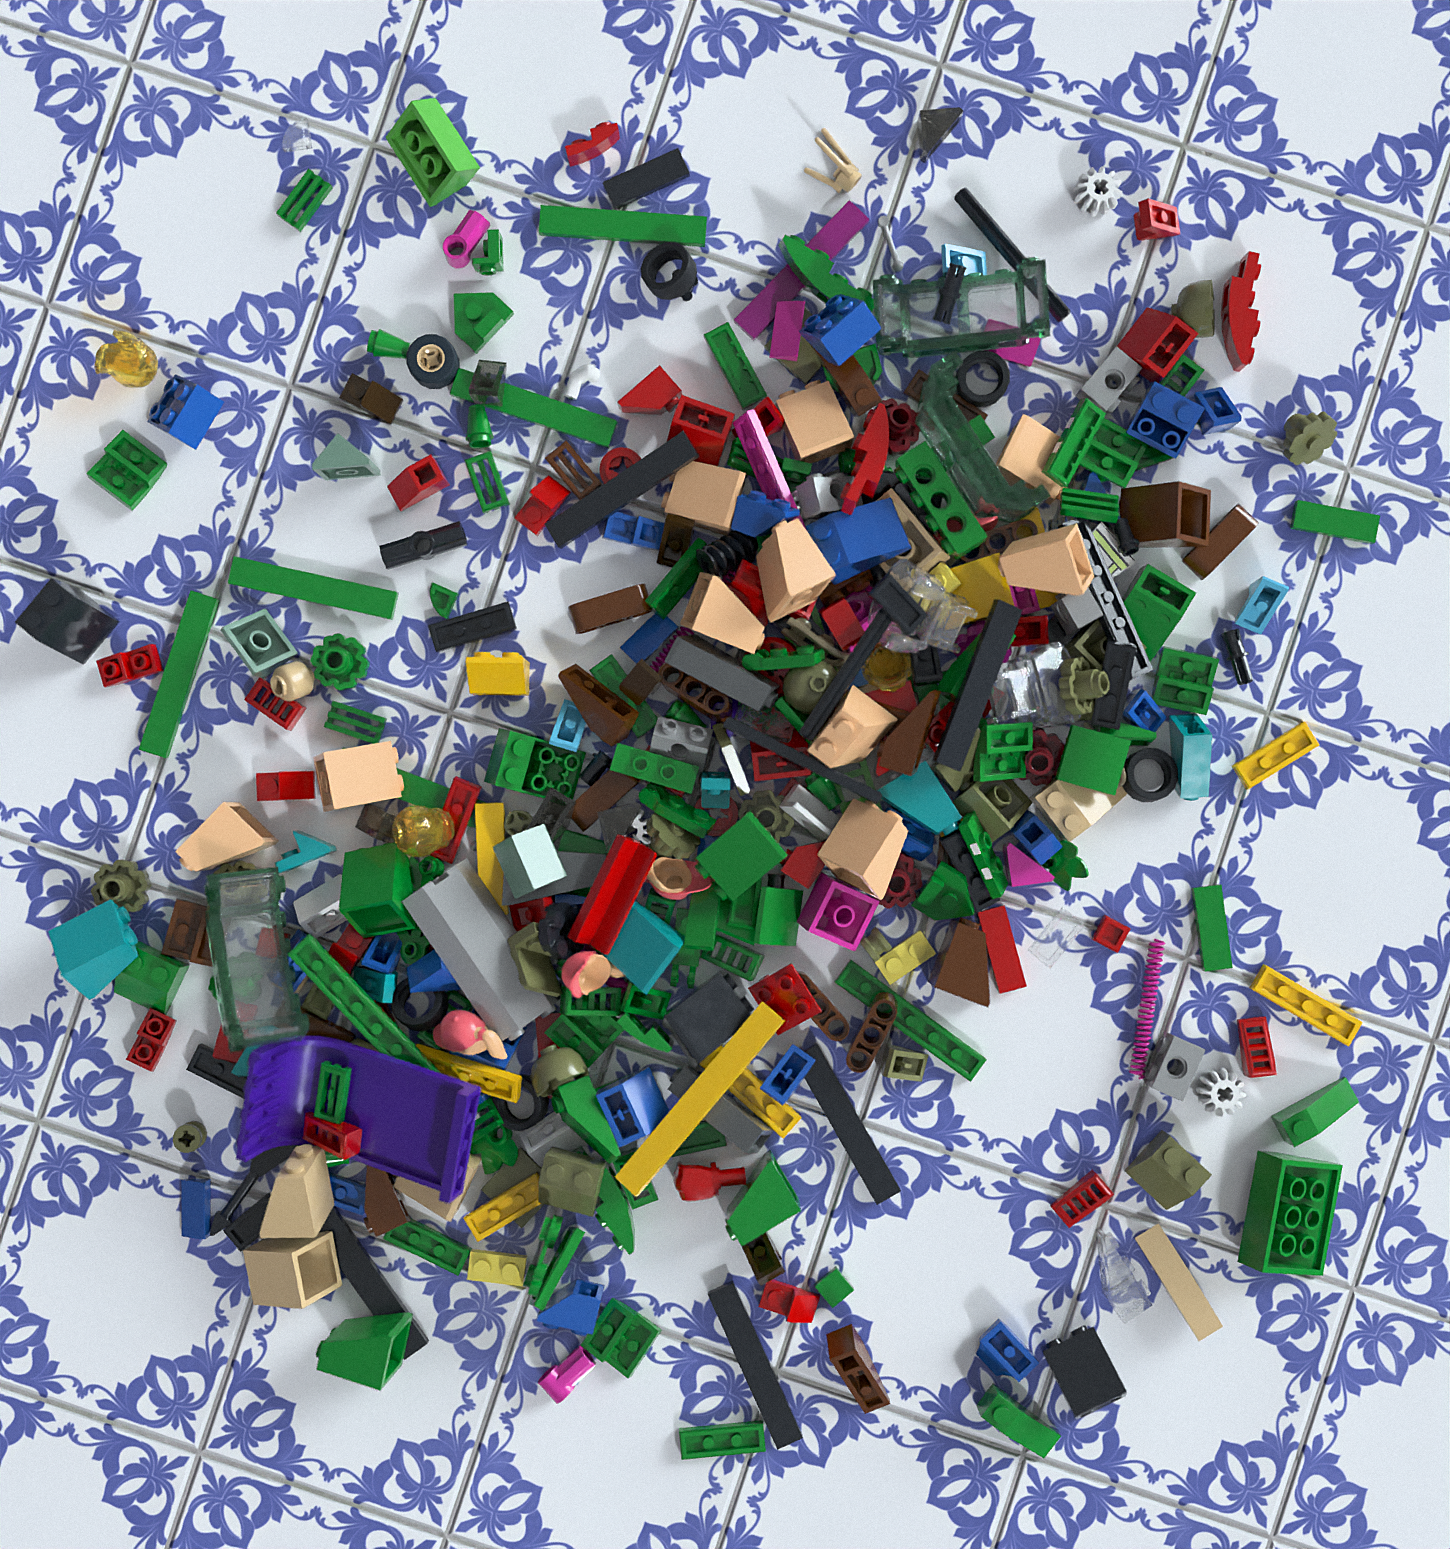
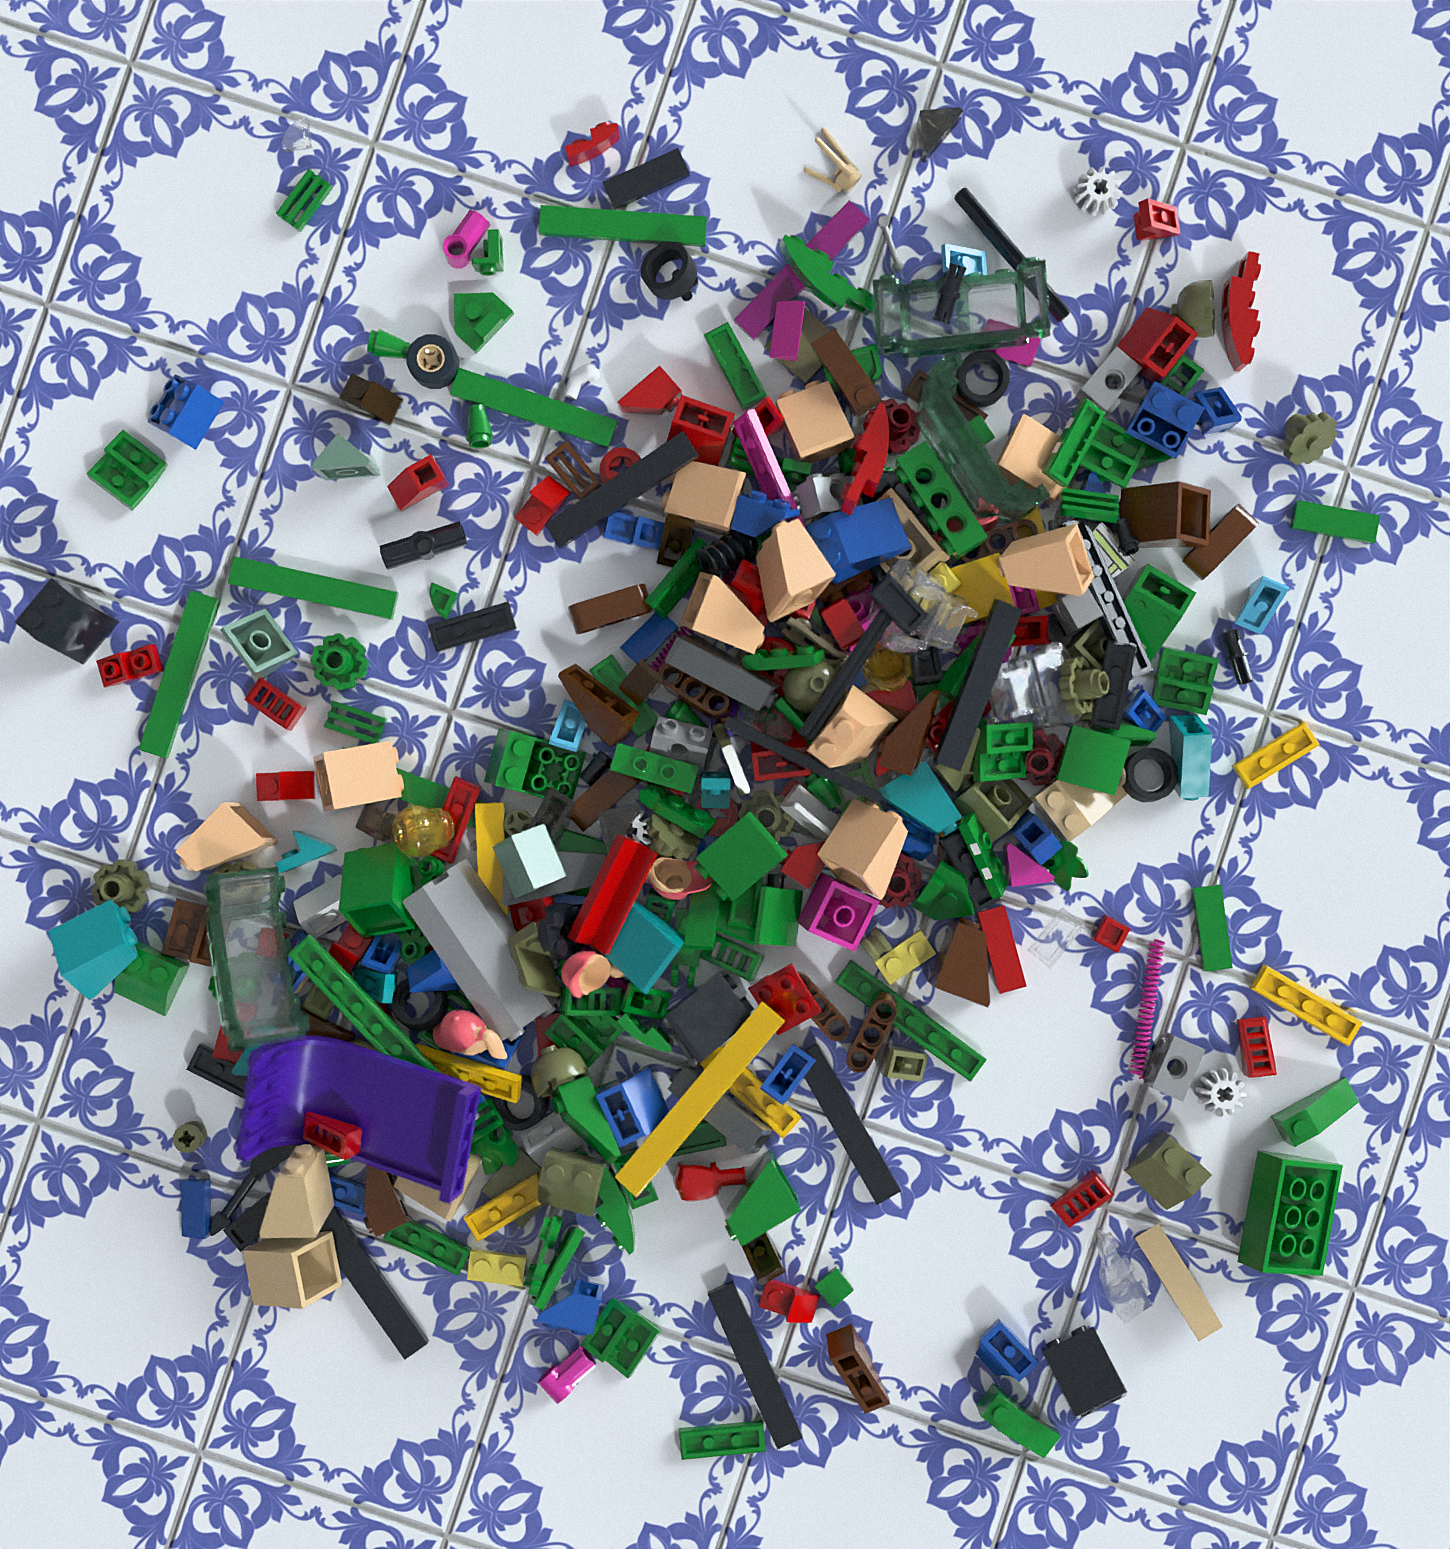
clear yellow hair [94,330,158,388] -> none
red slope [126,1008,177,1072] -> none
tan head [270,661,315,701] -> none
green tile [314,1061,352,1124] -> none
green slope [316,1312,413,1391] -> none
bright green slope [385,98,480,207] -> none
green tile [465,451,510,514] -> none
yellow slope [466,652,530,696] -> none
clear smoke slope [469,359,507,406] -> none
blue slope [799,294,882,366] -> none

